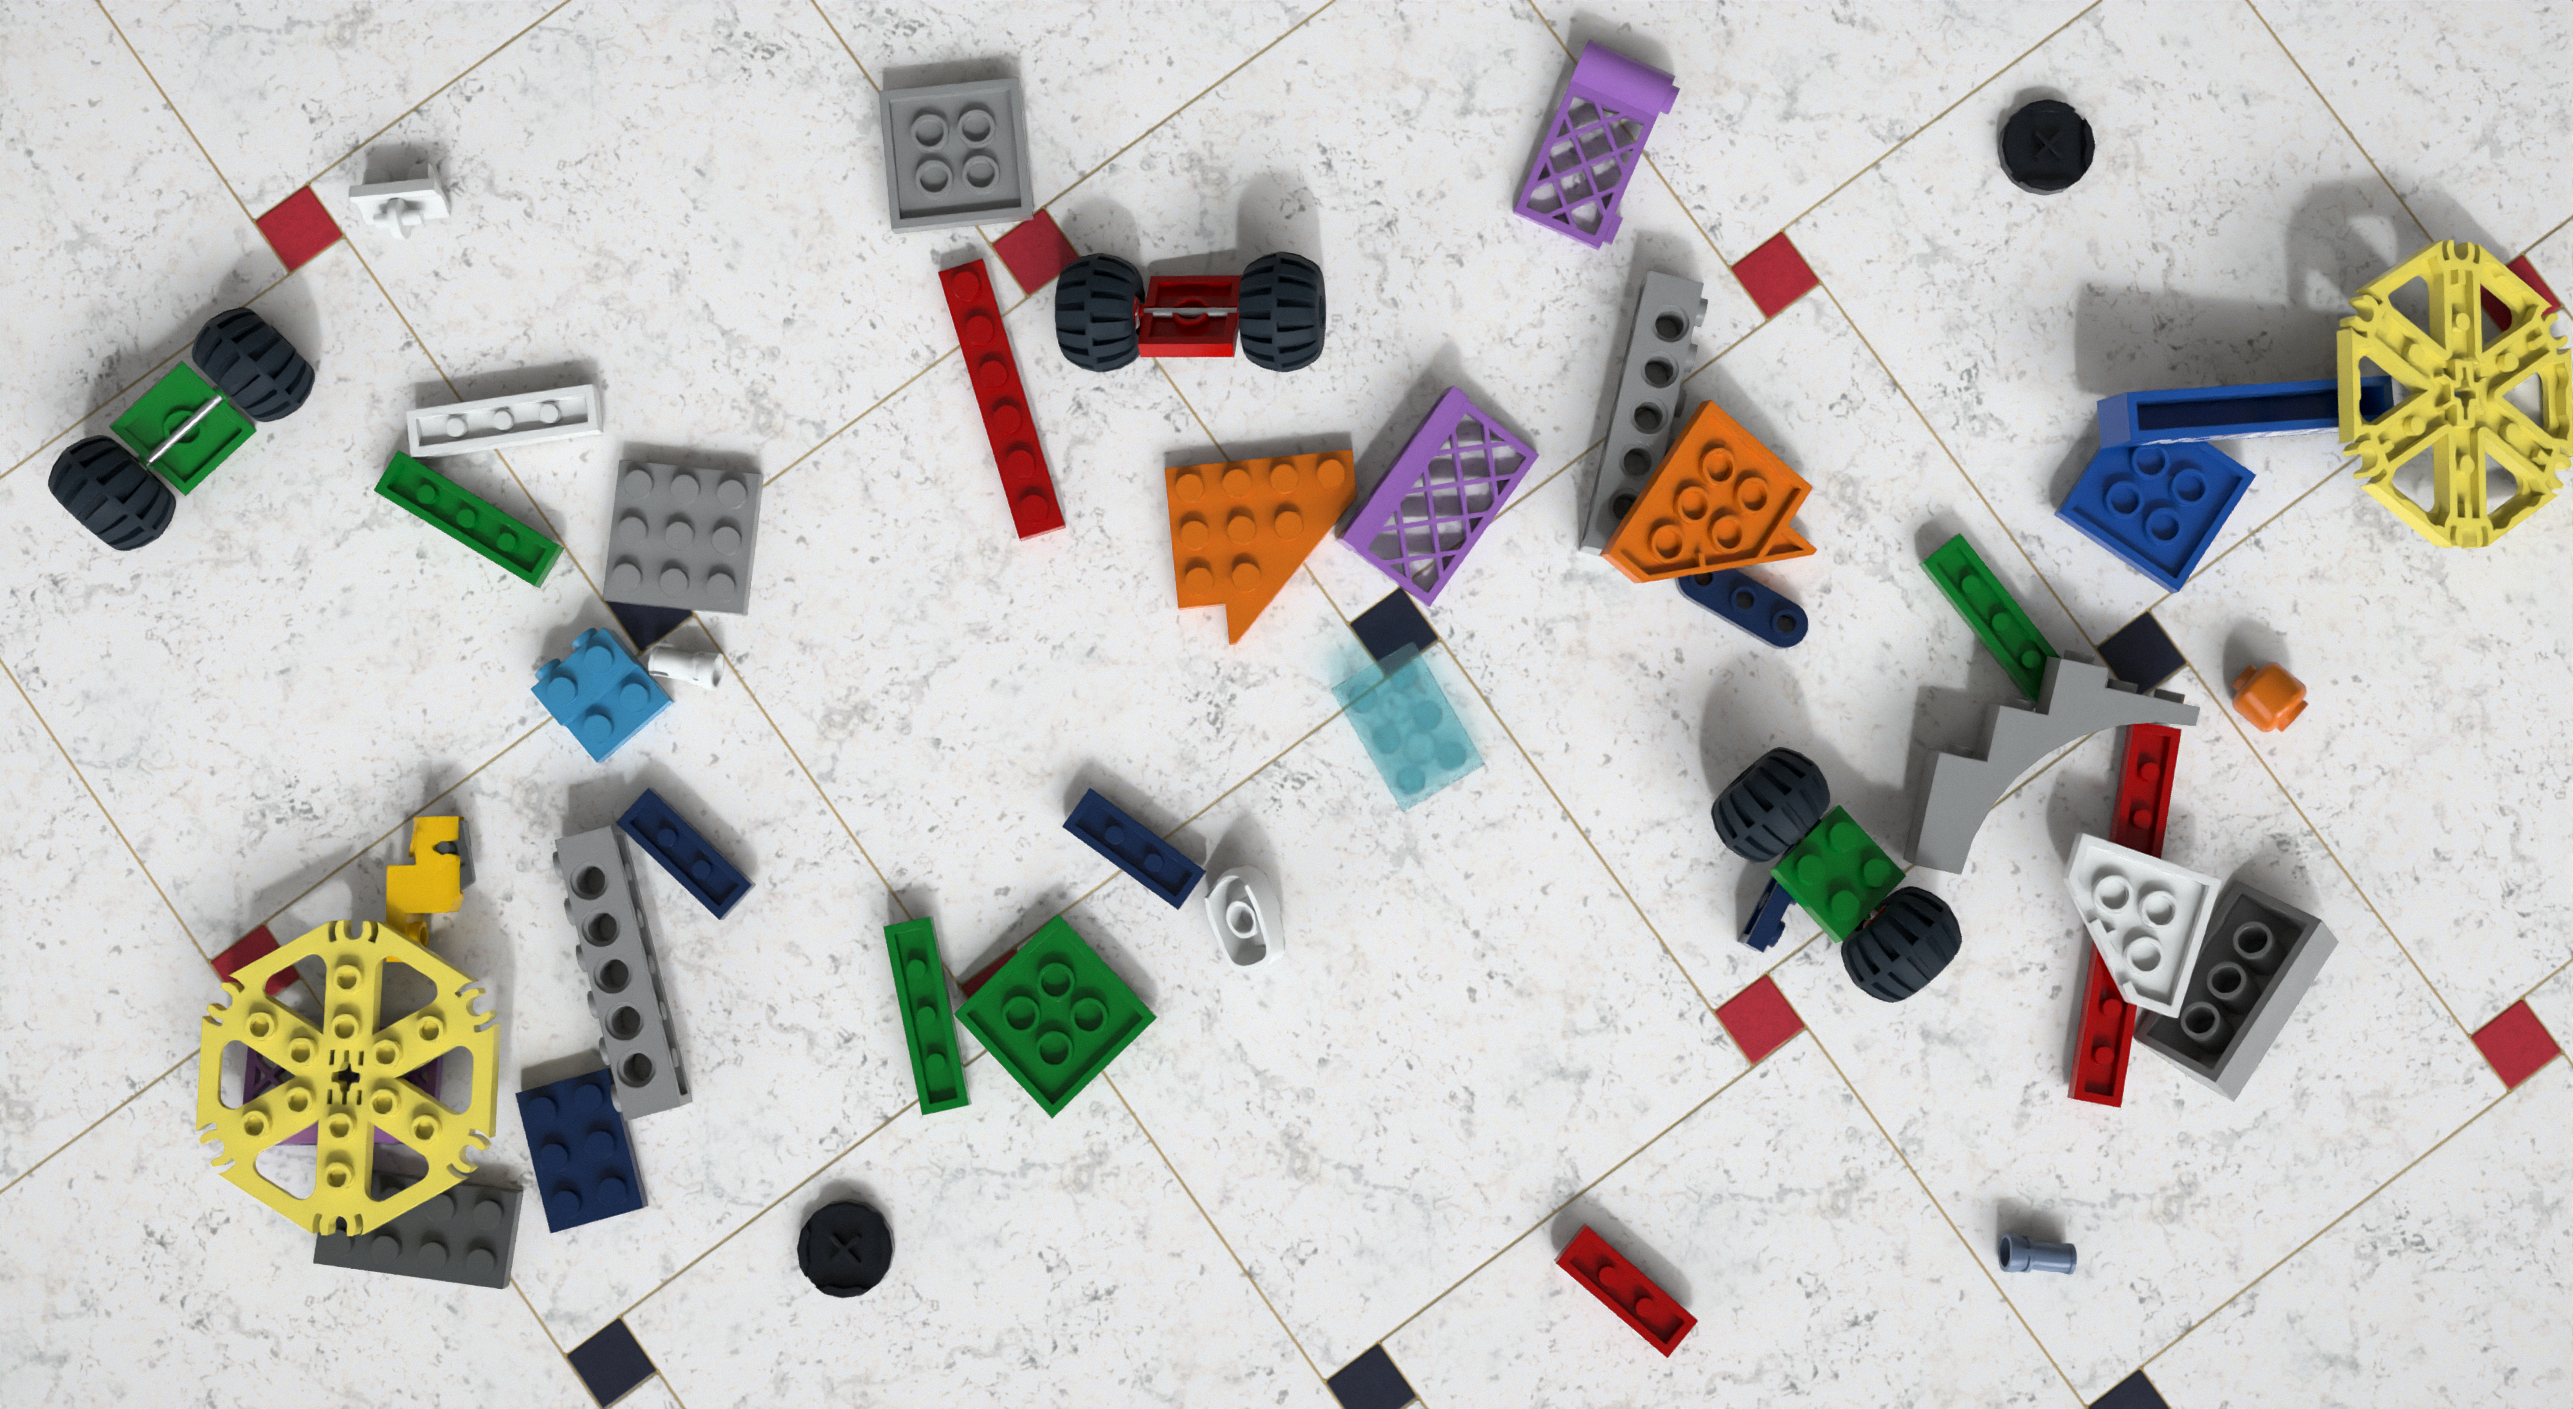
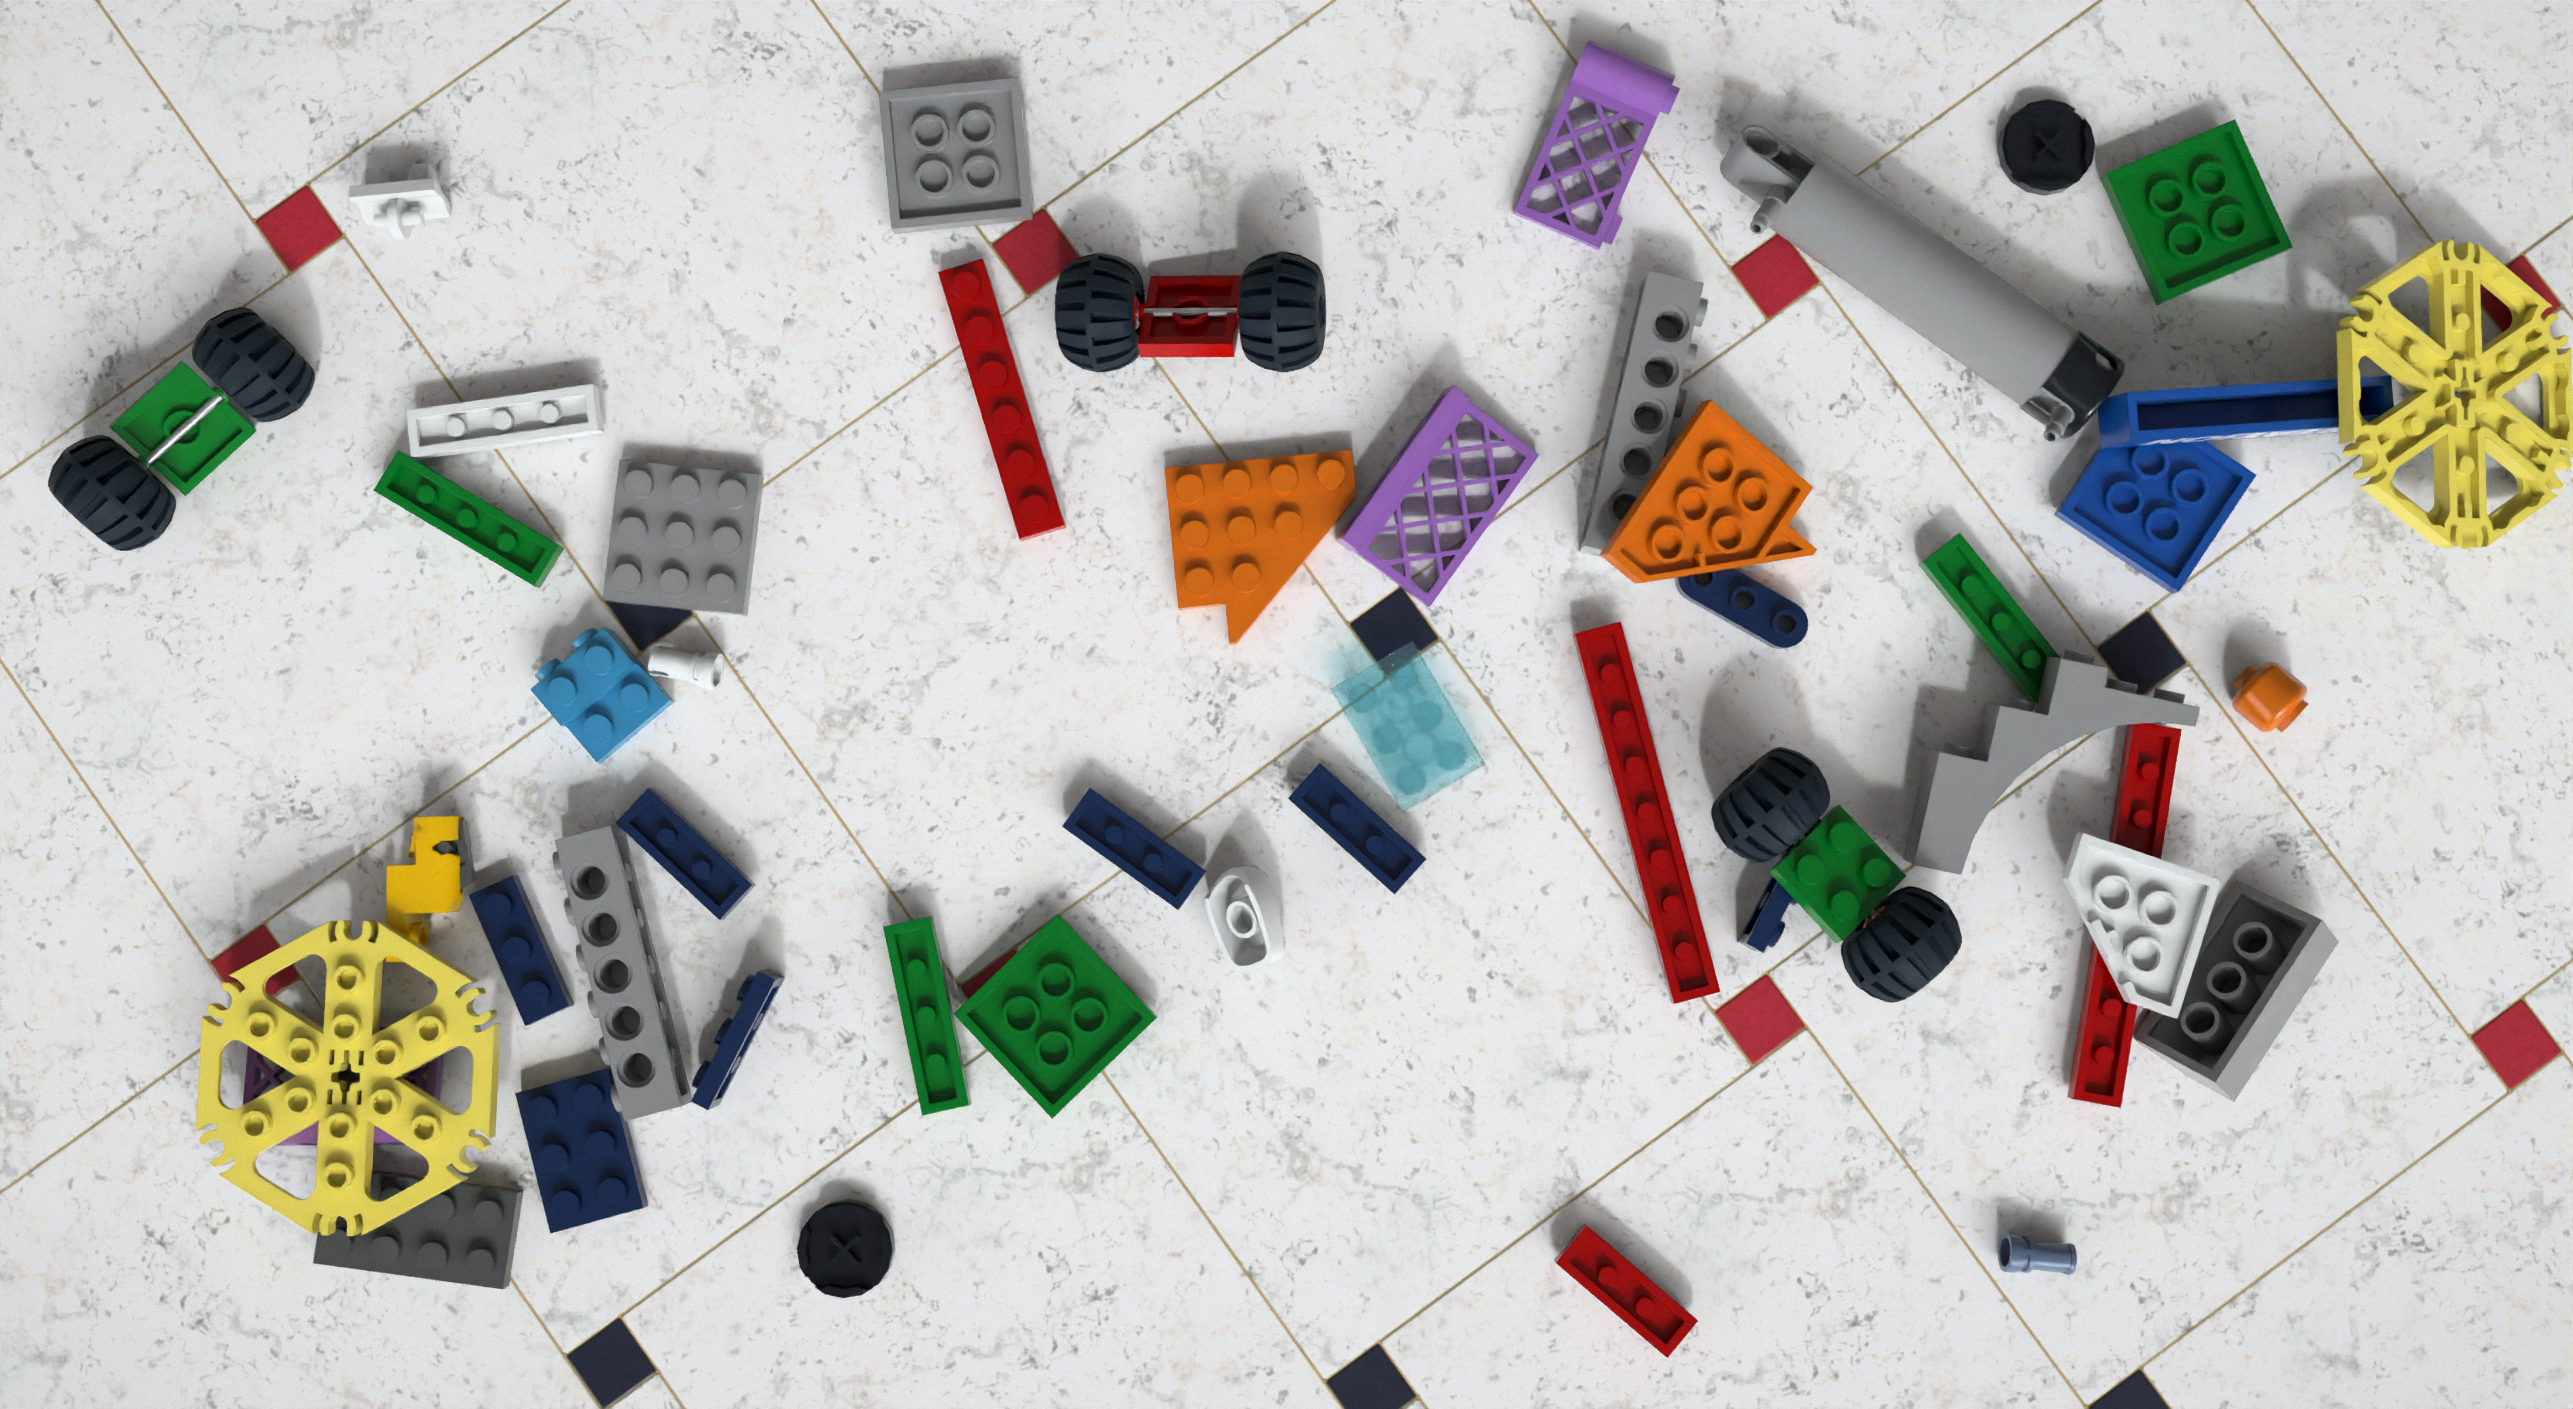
none -> dark blue plate [469,875,574,1026]
none -> dark blue plate [691,969,785,1110]
none -> dark blue plate [1288,763,1426,894]
none -> red plate [1573,622,1720,1004]
none -> light grey piece [1720,125,2125,442]
none -> green plate [2100,119,2293,305]

